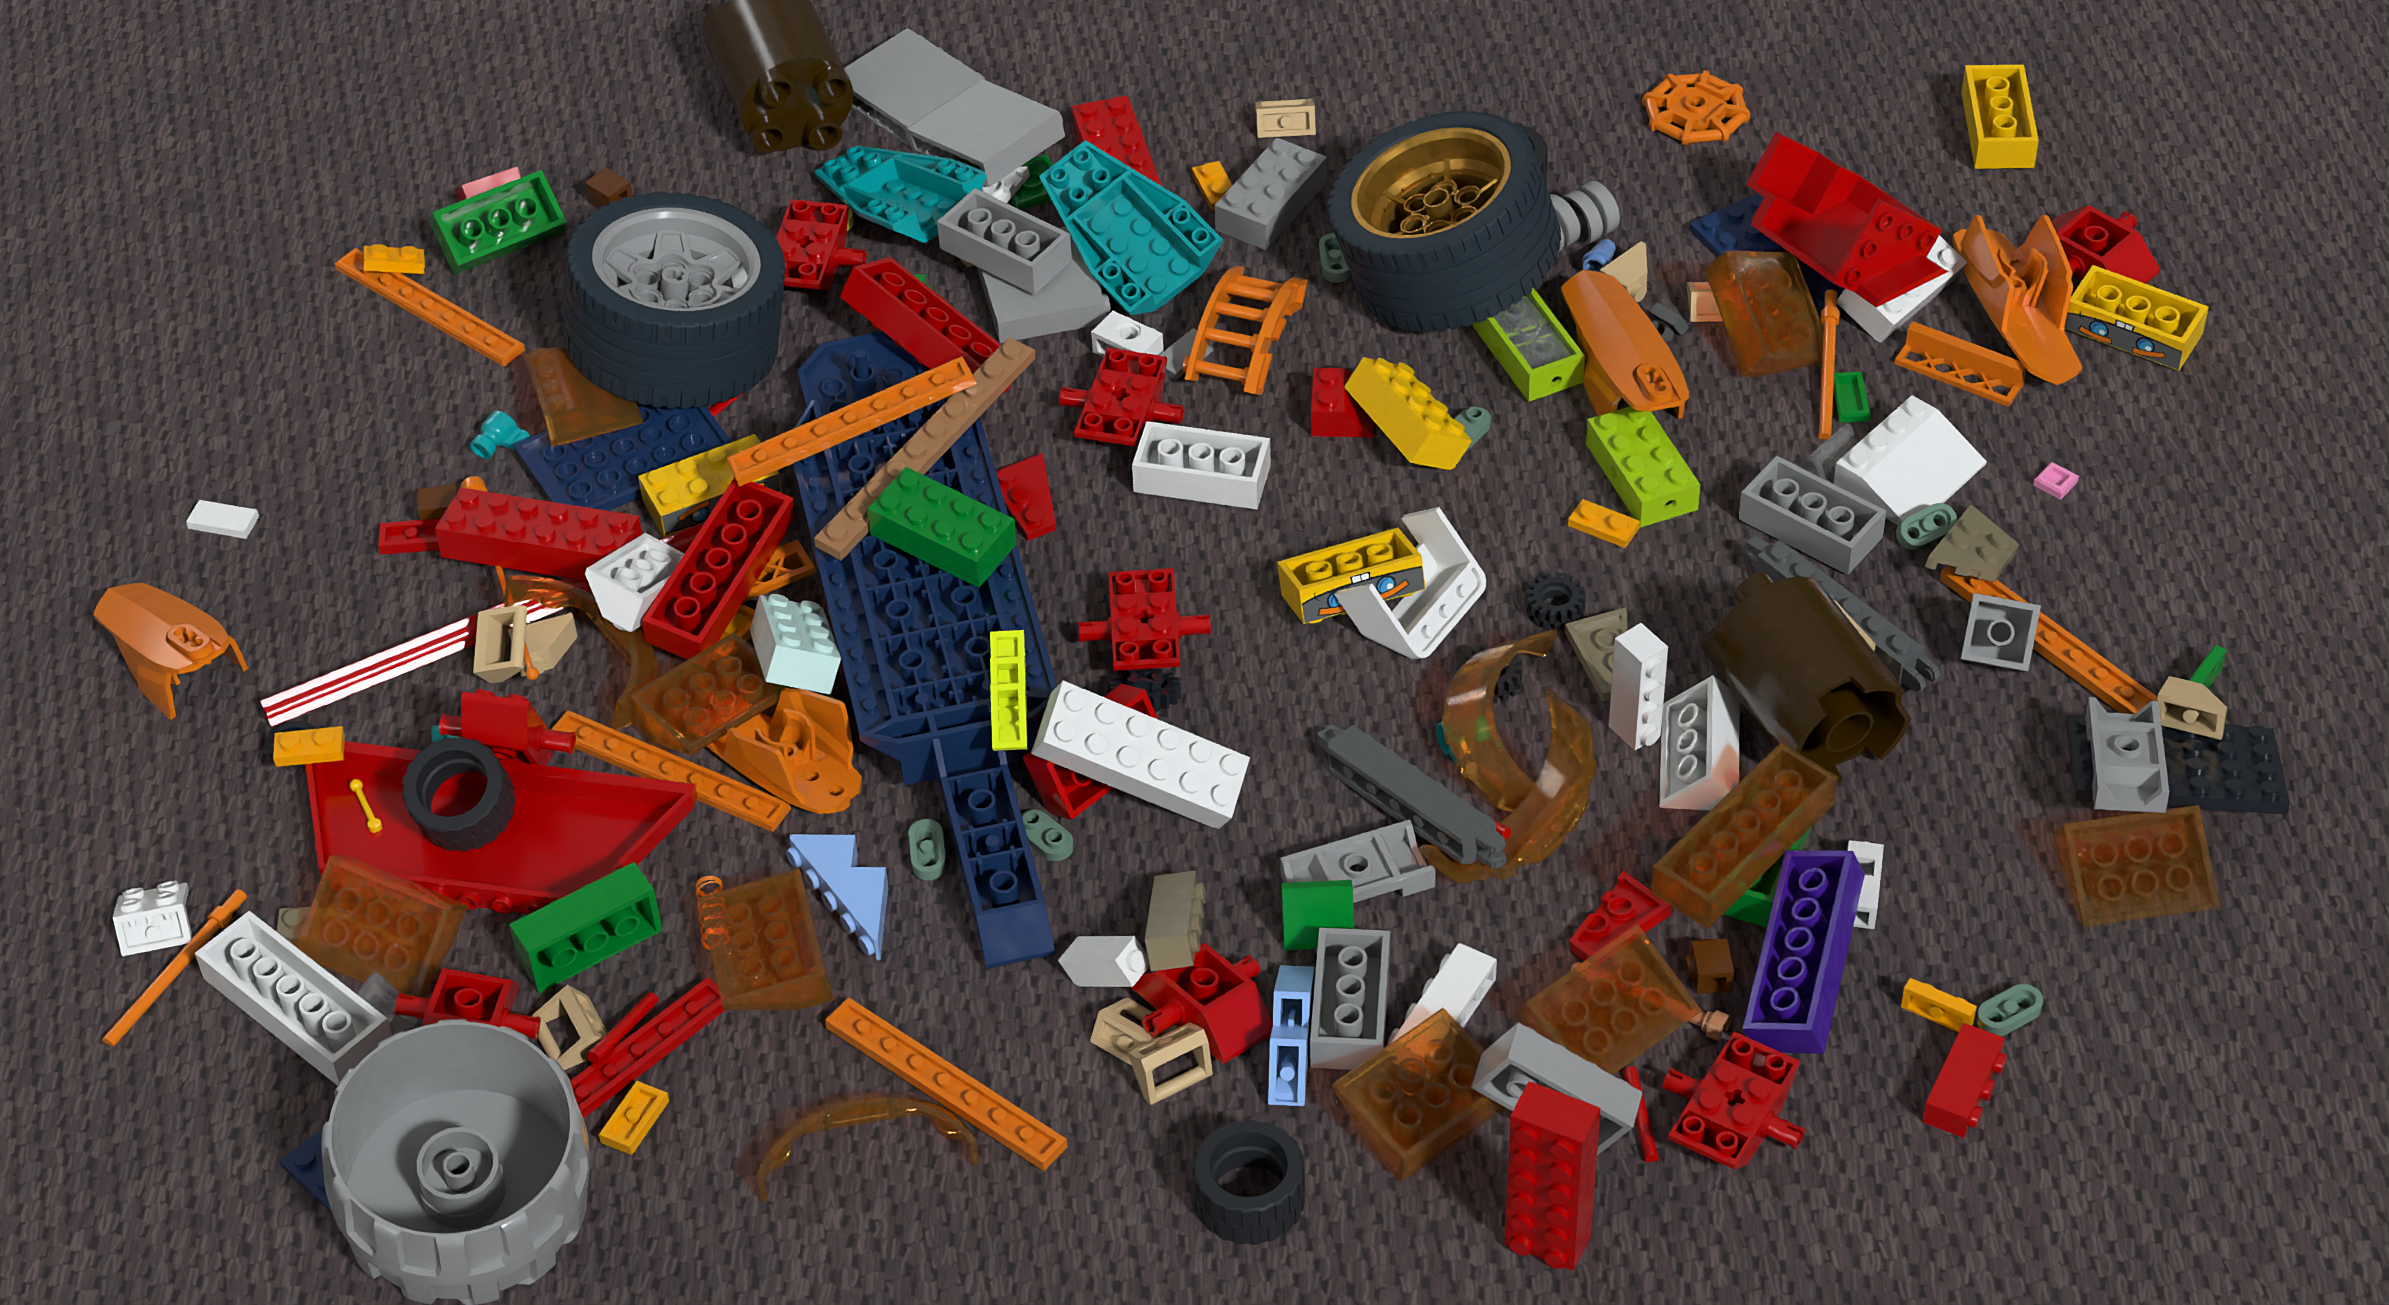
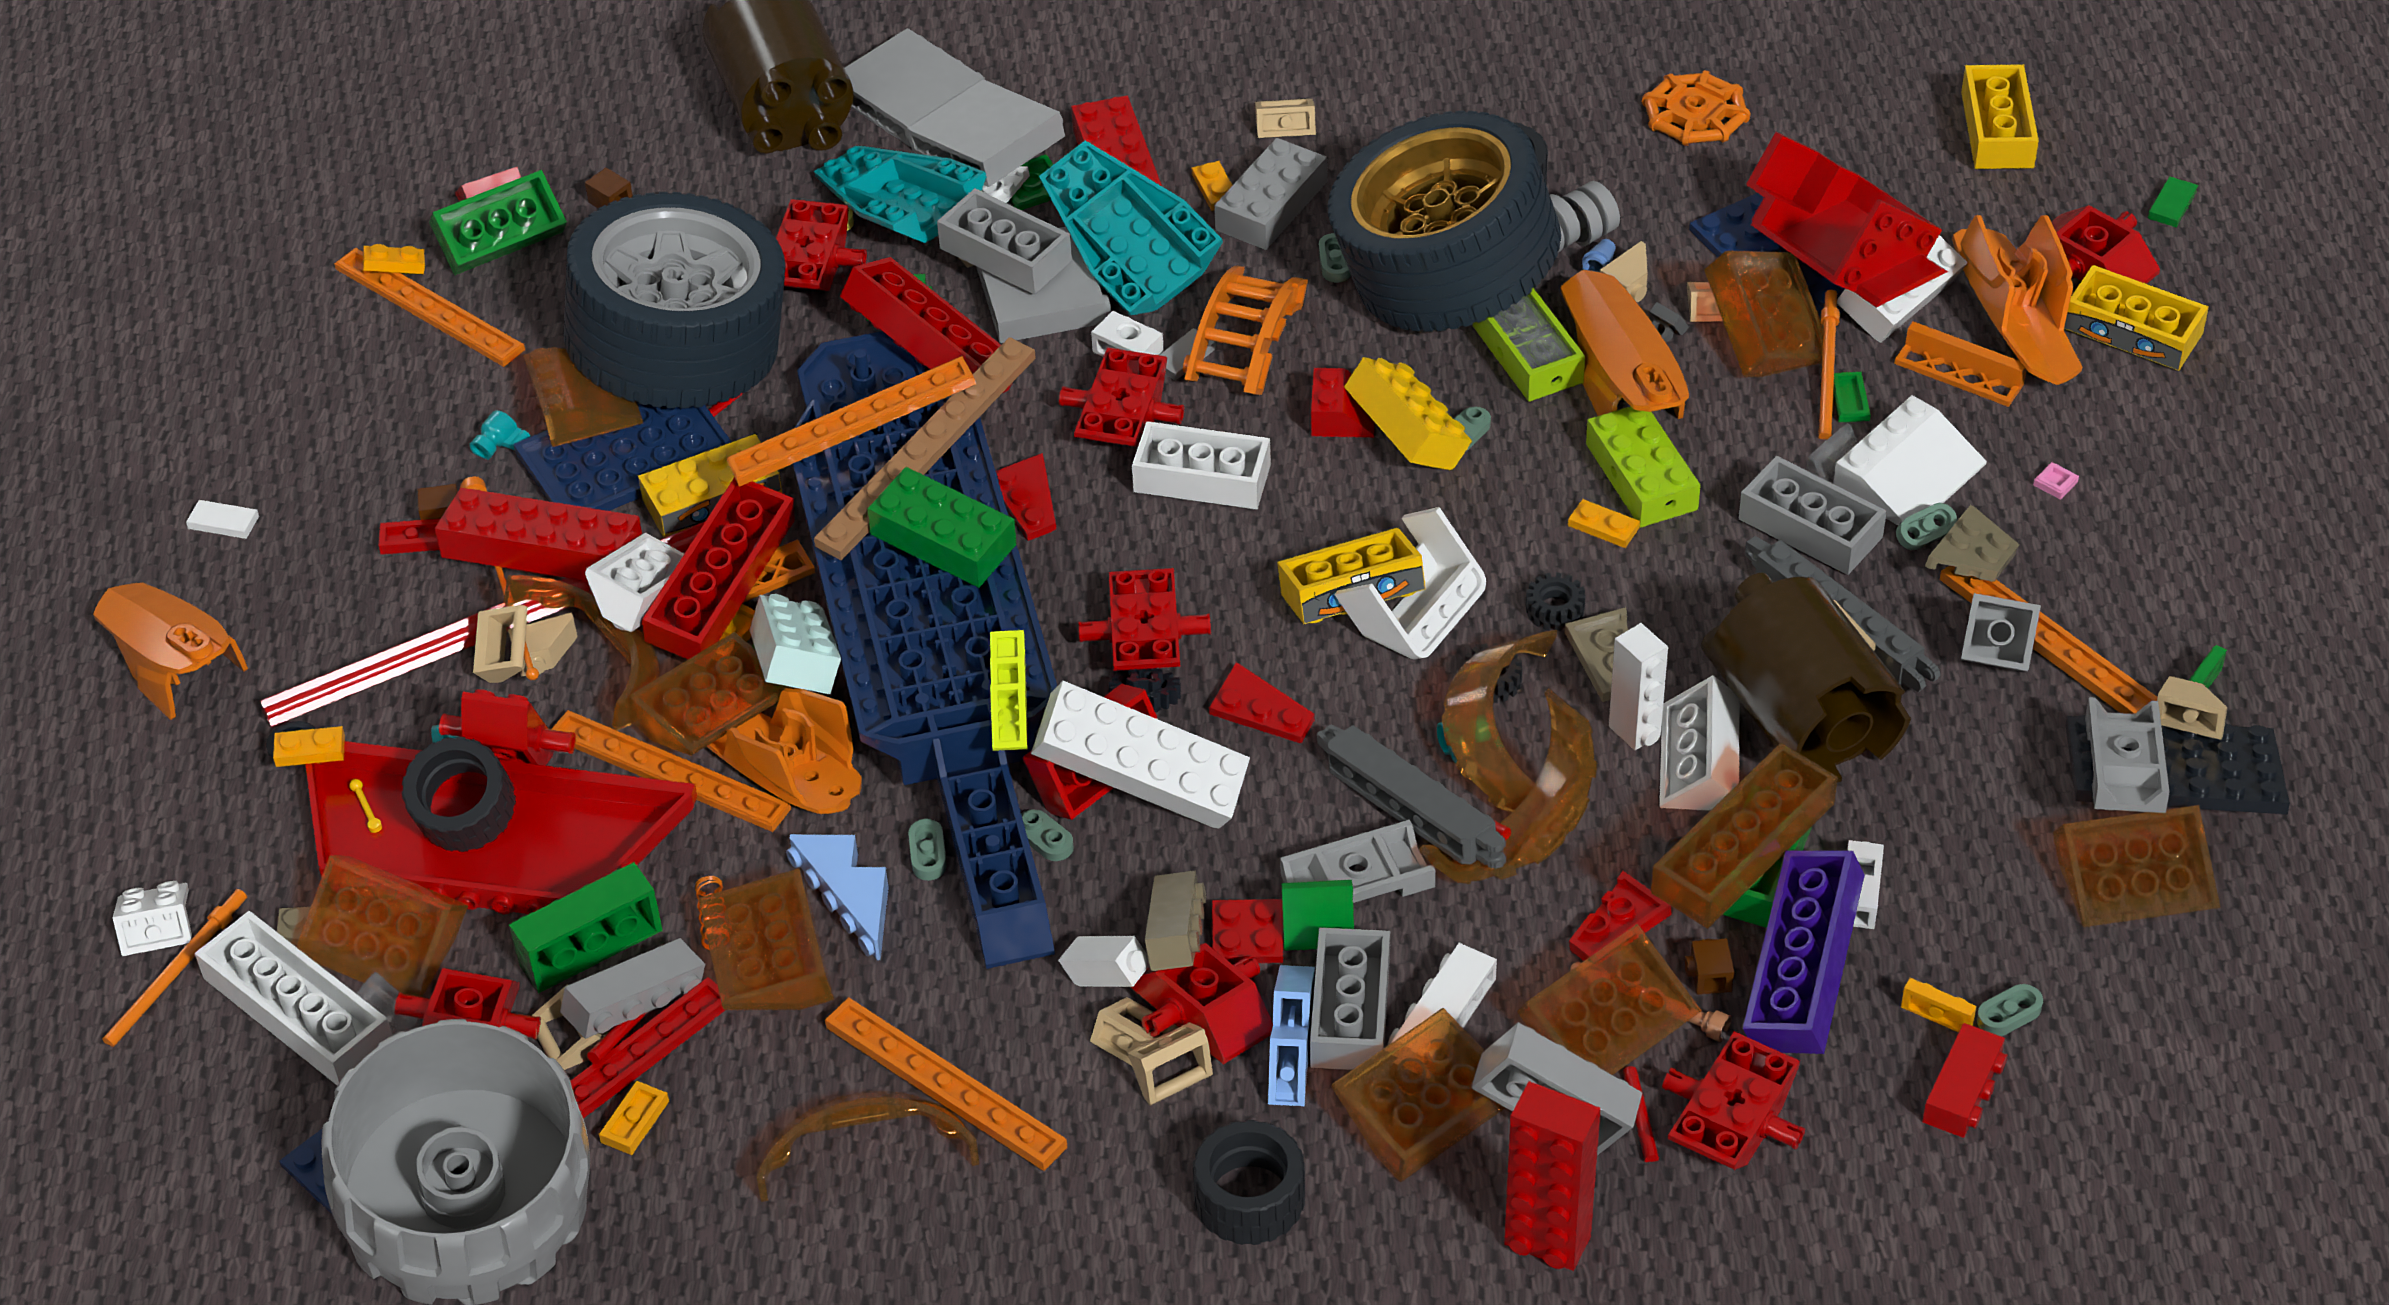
none -> light grey brick [560,938,705,1039]
none -> red wing [1209,662,1315,743]
none -> red plate [1212,899,1283,964]
none -> green tile [2148,176,2198,228]

